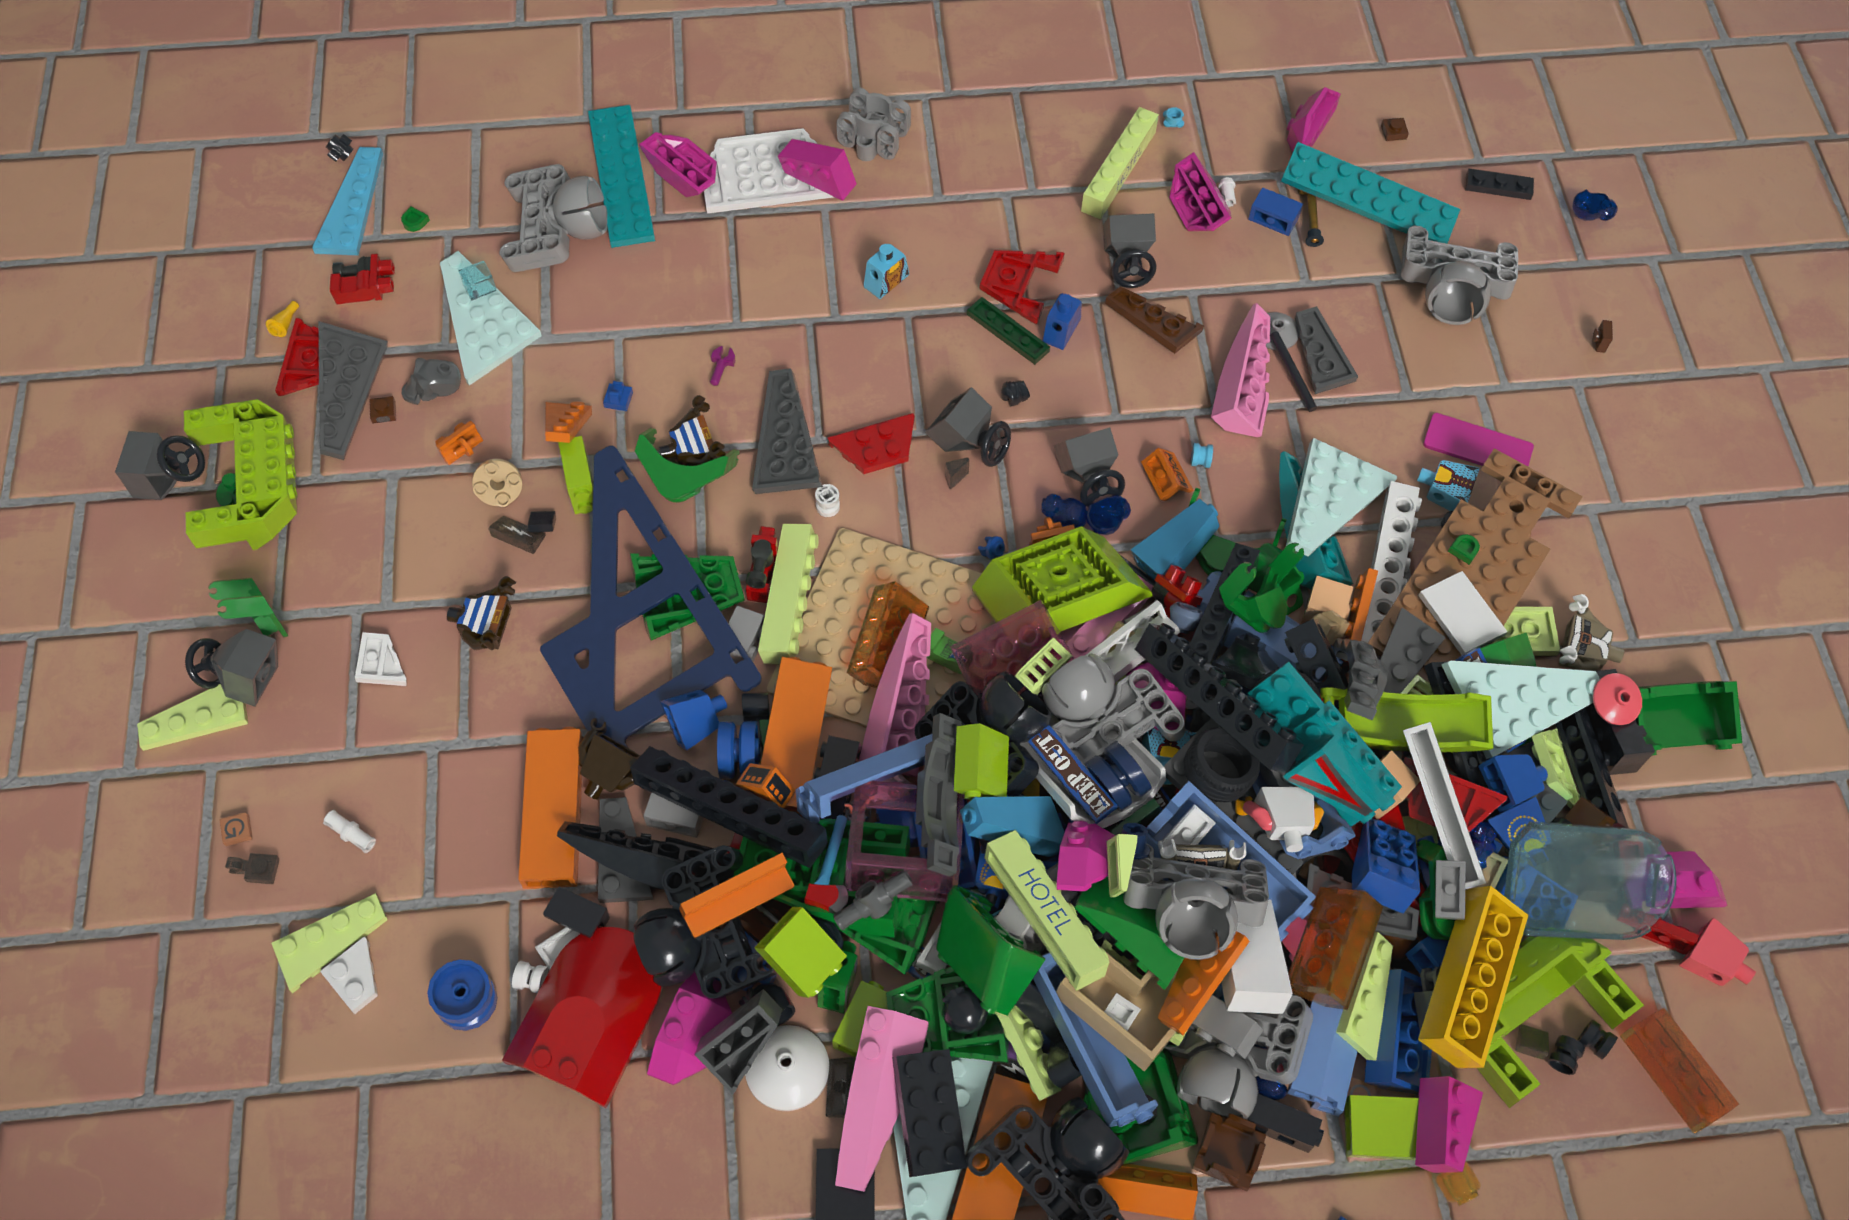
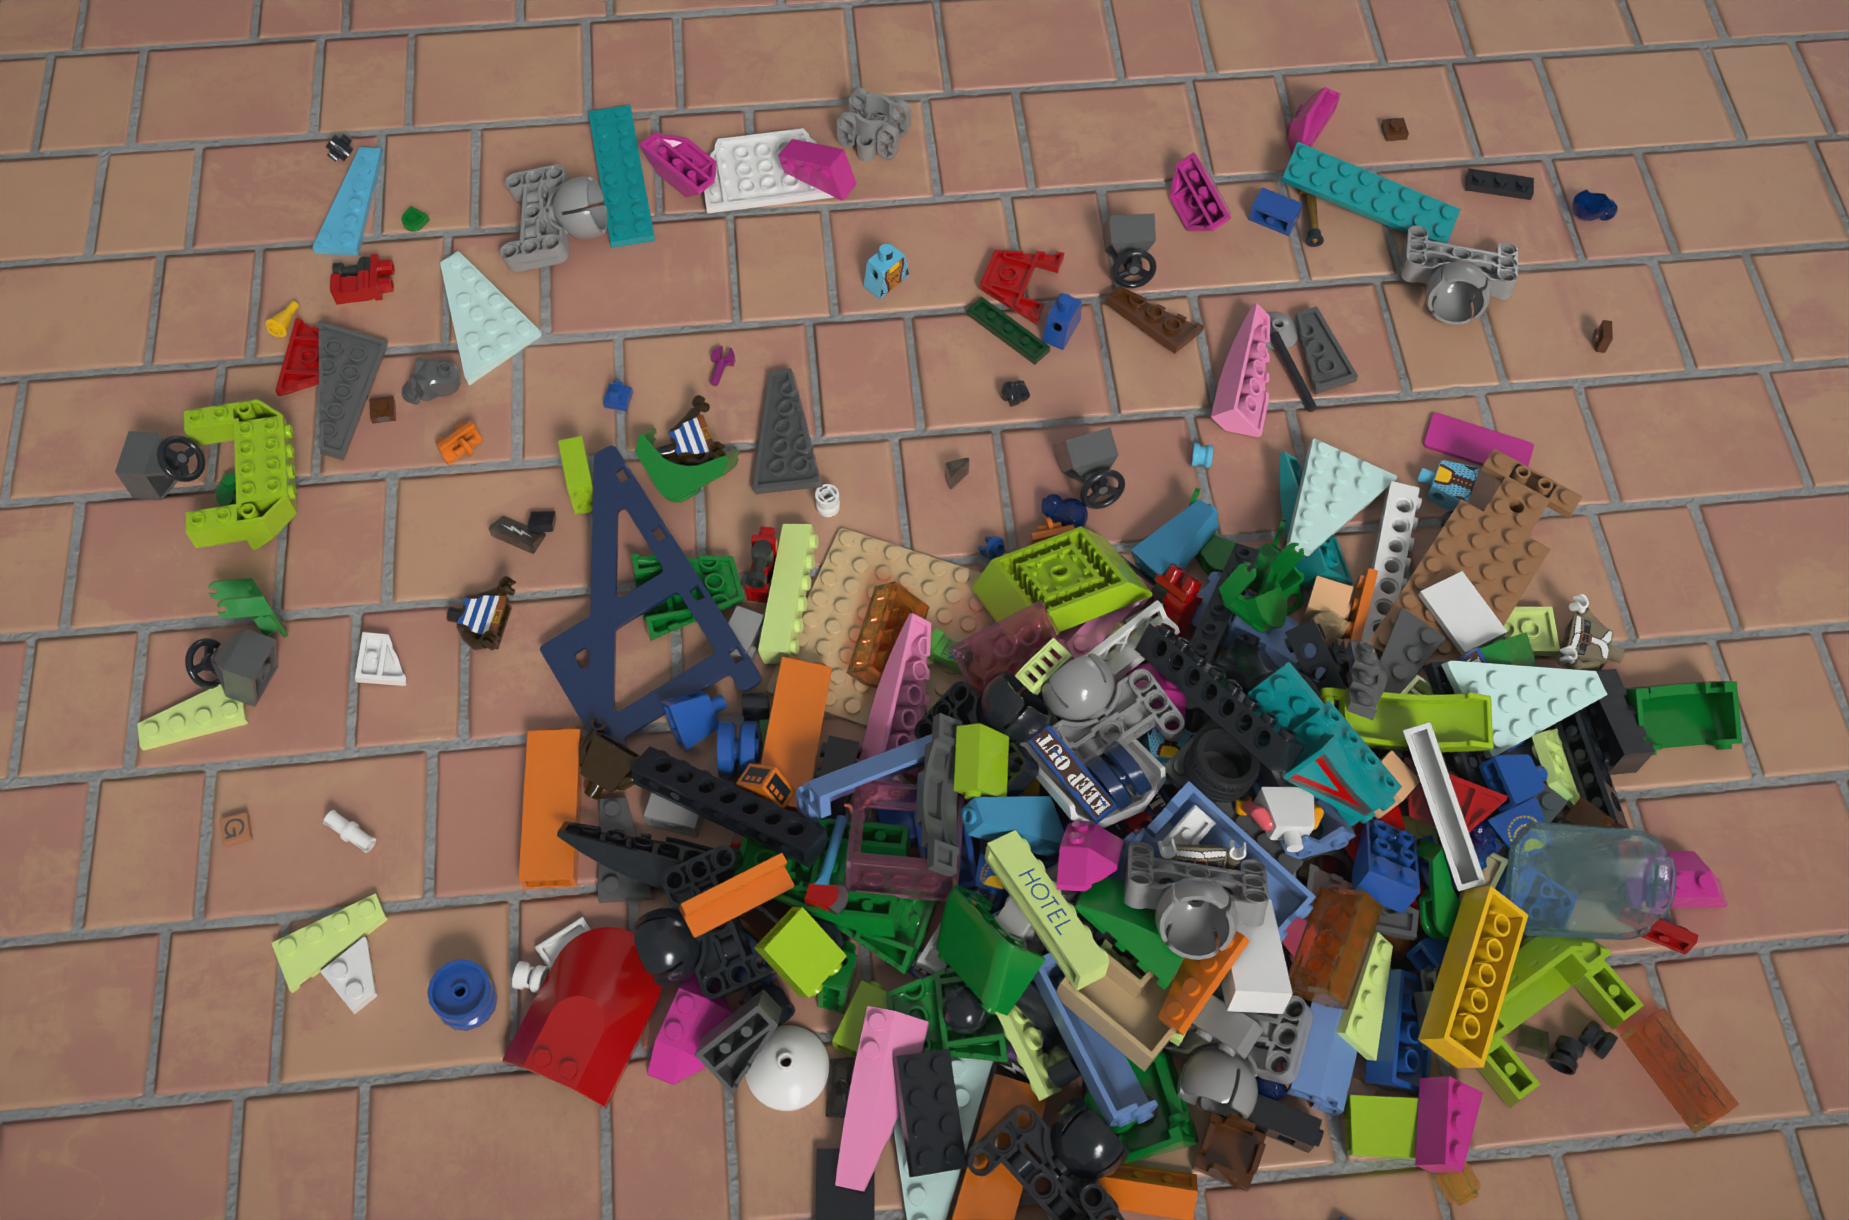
clear smoke plate [225,853,280,884] -> none
clear light blue panel [458,261,496,301] -> none
tan plate [472,459,522,507] -> none
black panel [543,887,610,938] -> none
orange wing [545,402,592,443] -> none
red wing [828,413,915,474] -> none
dark grey pin [833,869,914,930] -> none
dark grey piece [925,387,1011,467] -> none
yellowish green brick [1081,107,1159,220] -> none
clear blue hair [1086,495,1131,535] -> none
white plate [1104,993,1141,1031] -> none
yellowish green slope [1107,834,1138,897] -> none
dark green tile [1111,798,1162,836] -> none
dark blue piece [1122,823,1150,860] -> none
orange panel [1141,448,1194,501] -> none
medium azure plate [1163,107,1184,128] -> none
sand blue cone [1170,602,1203,634] -> none
white pin [1218,177,1236,207] -> none
light grey plate [1435,860,1466,920] -> none
green tile [1447,534,1480,565] -> none
coral dish [1593,673,1642,725] -> none
coral torso [1679,918,1756,986] -> none

